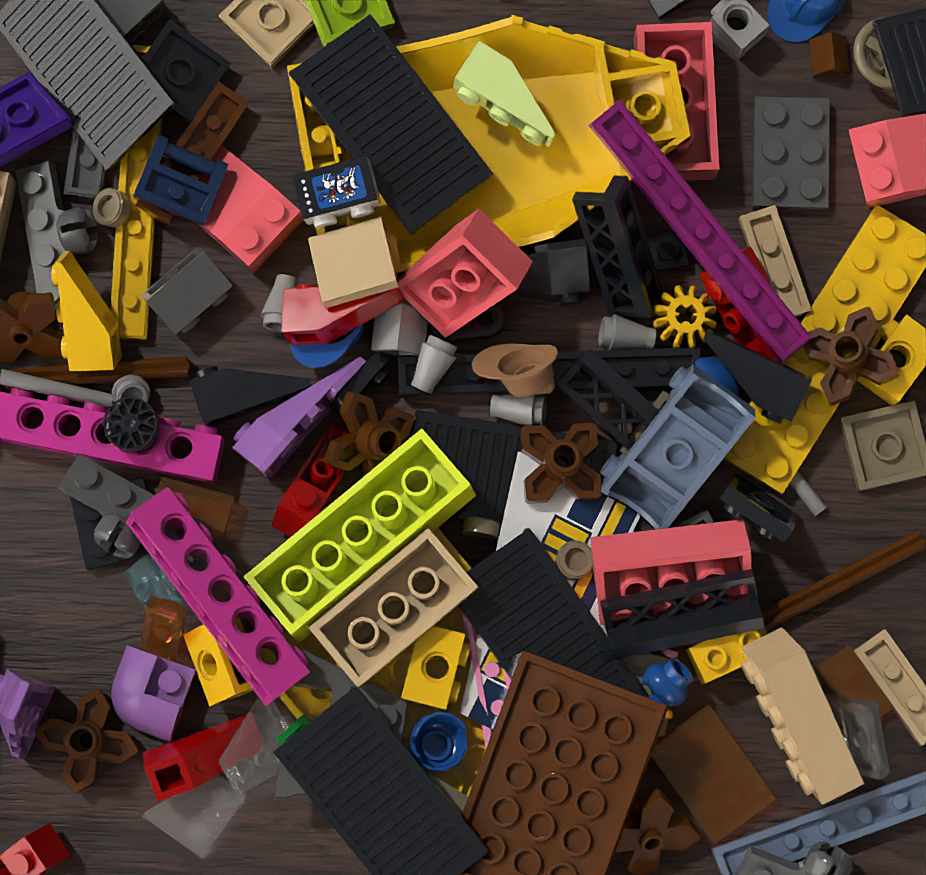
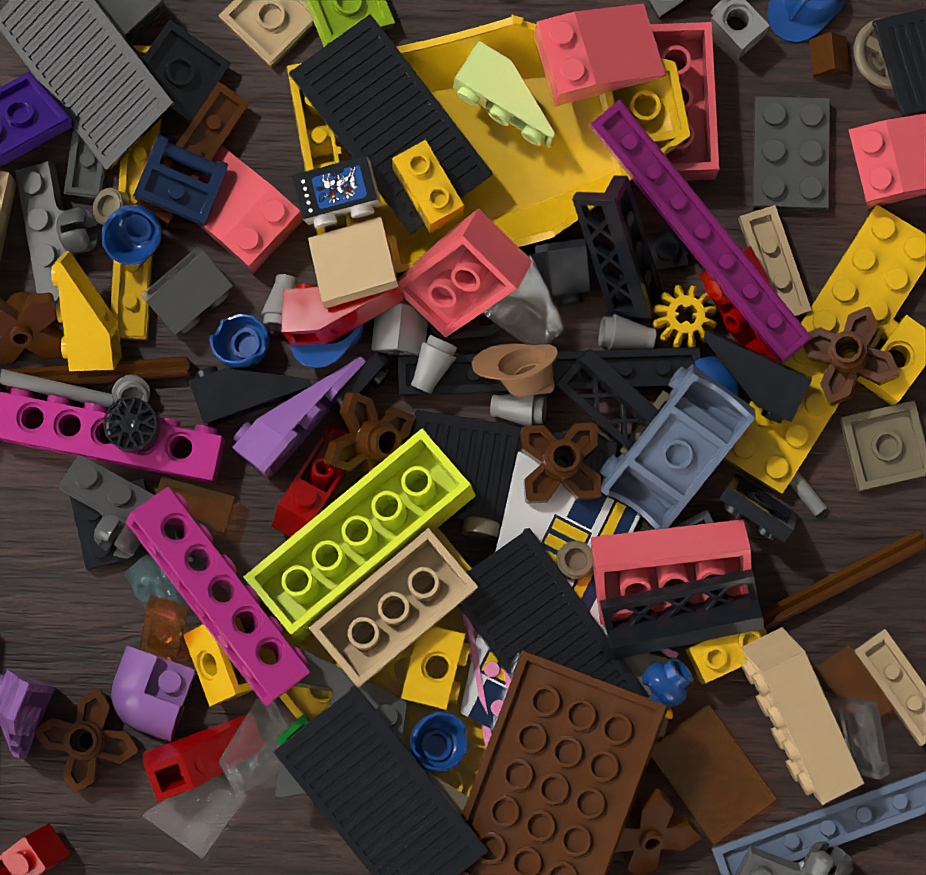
none -> blue hair [102,205,163,265]
none -> blue hair [209,314,271,370]
none -> yellow brick [392,140,464,234]
none -> clear wing [483,257,564,345]
none -> coral slope [534,3,666,107]

